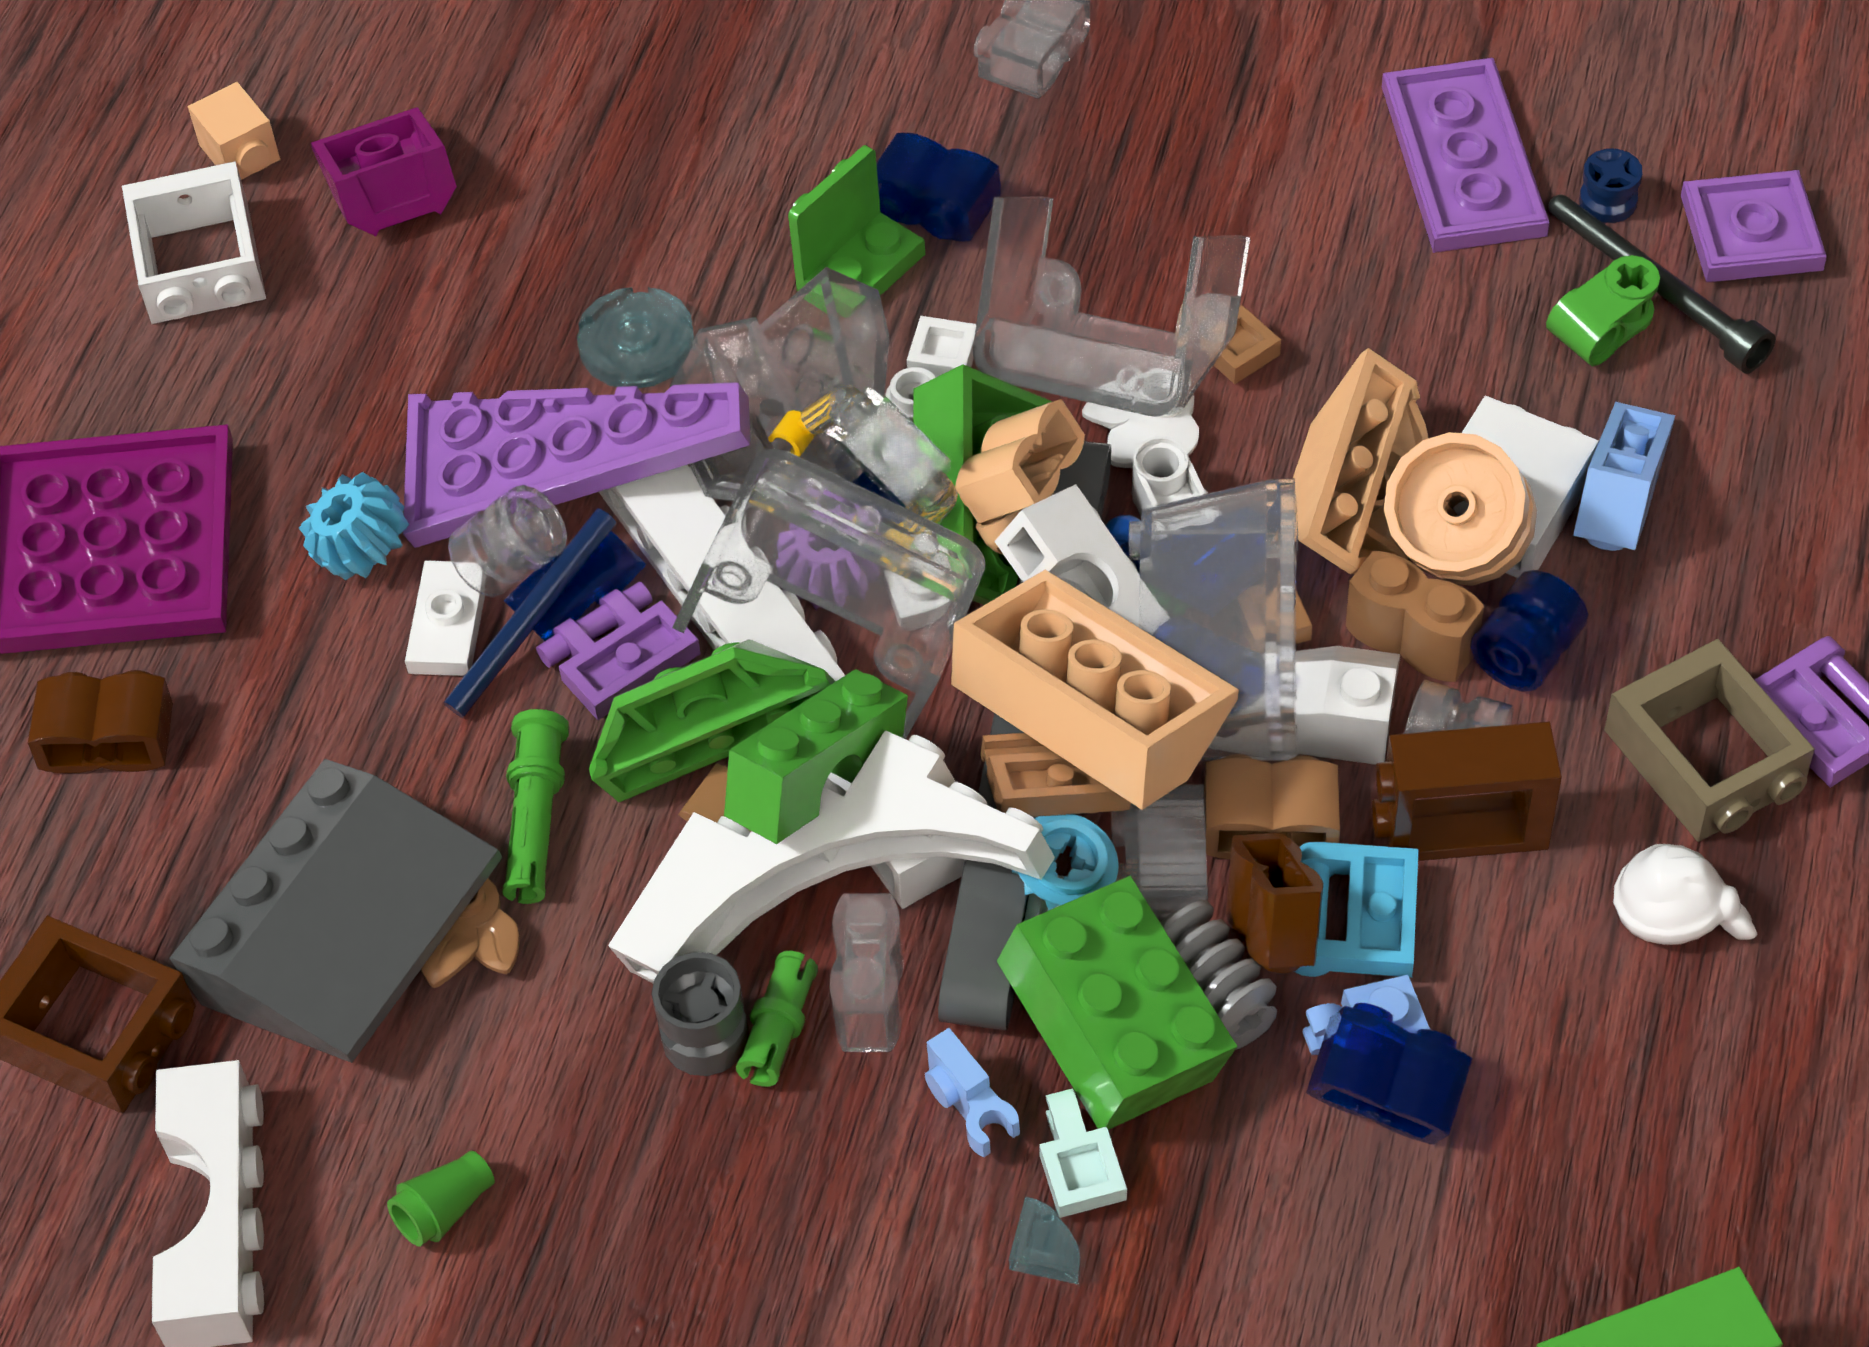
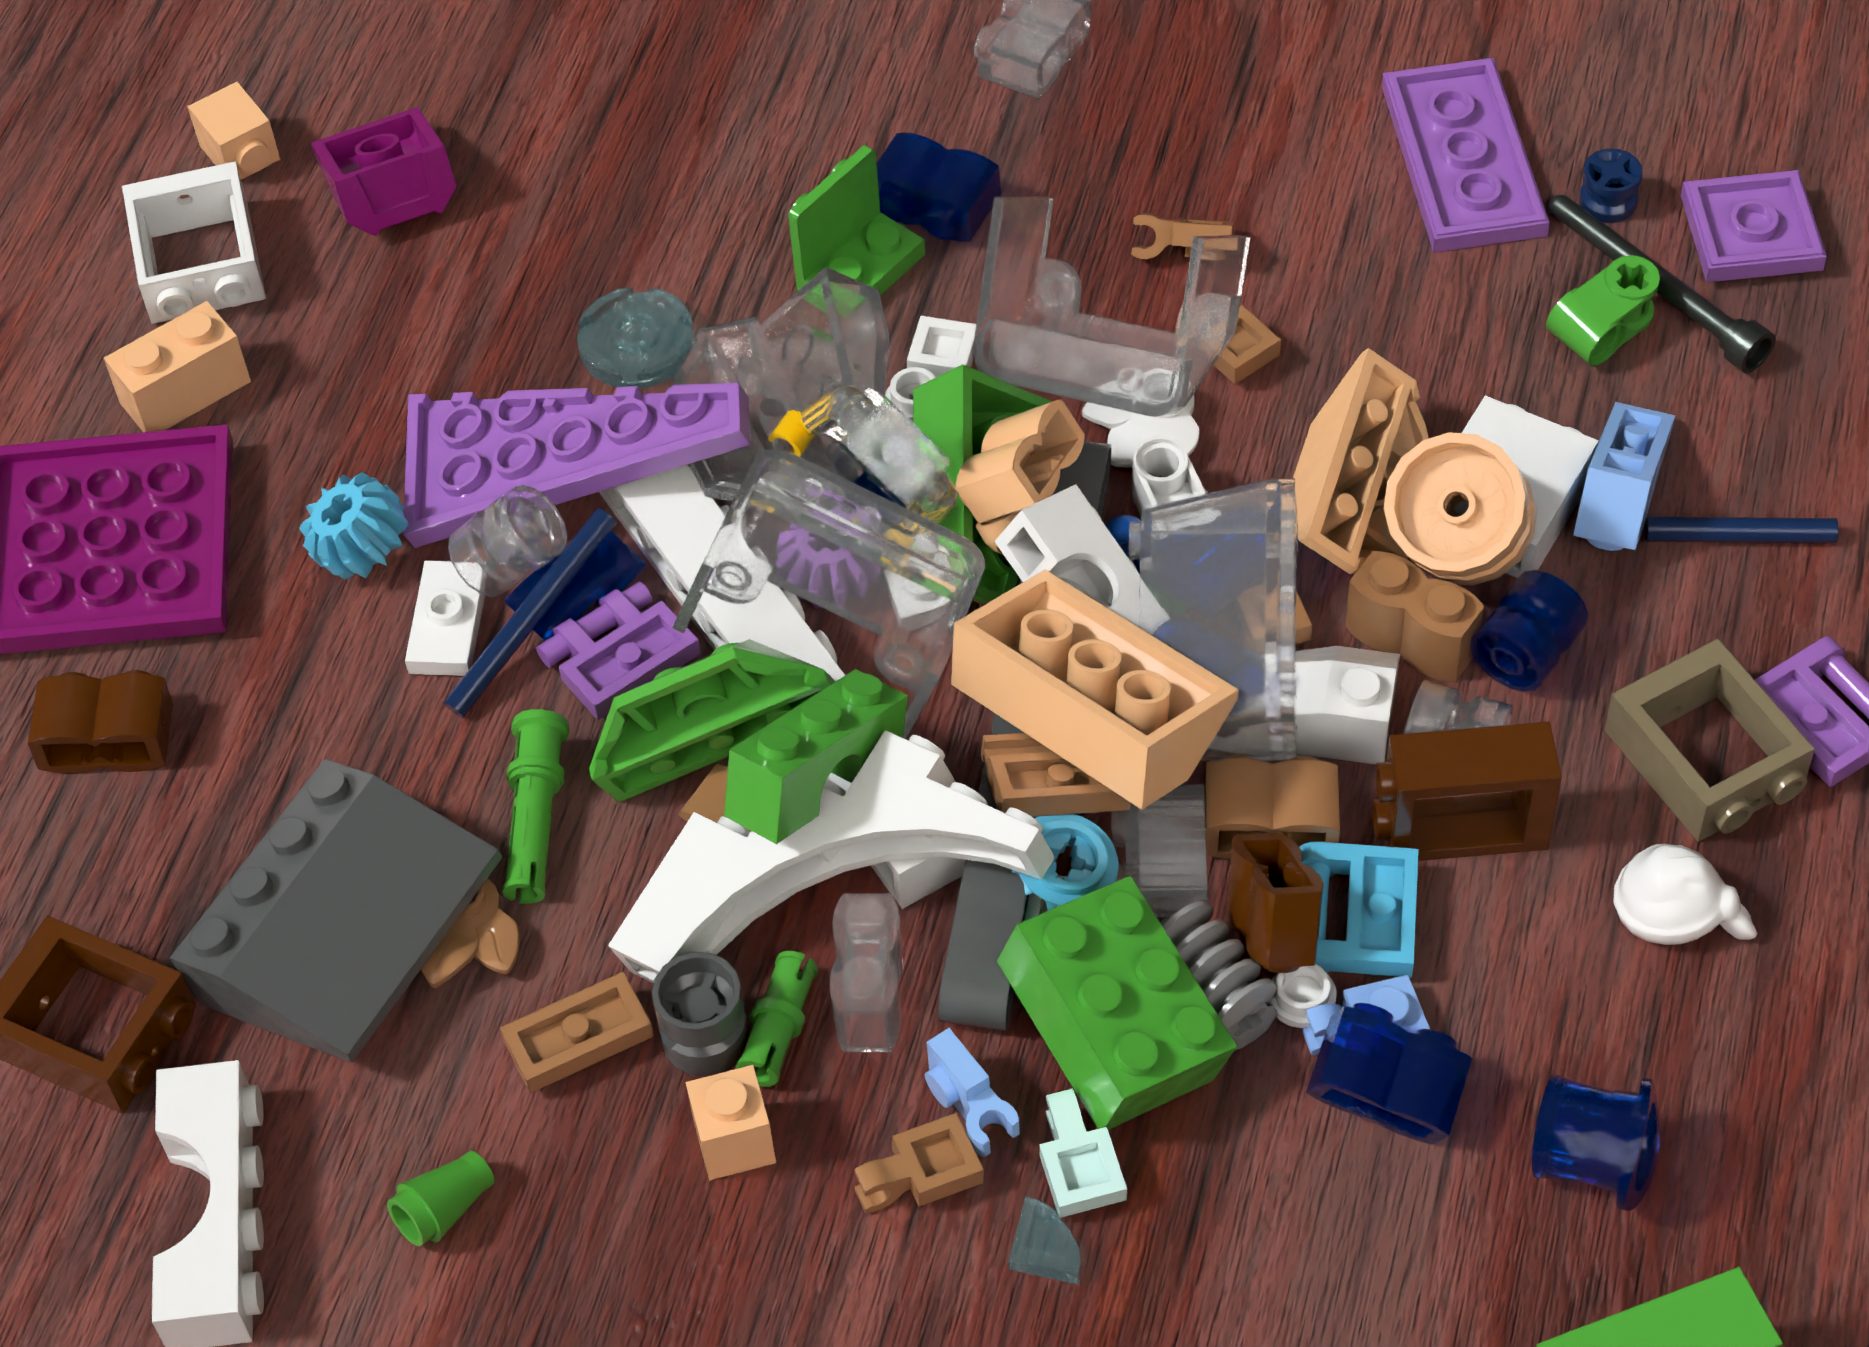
none -> light nougat brick [104,301,251,432]
none -> medium nougat plate [500,972,654,1093]
none -> light nougat brick [685,1065,776,1181]
none -> medium nougat plate [854,1113,984,1213]
none -> medium nougat plate [1131,213,1235,259]
none -> white plate [1269,964,1337,1028]
none -> clear blue piece [1532,1074,1659,1211]
none -> dark blue bar [1645,517,1838,543]

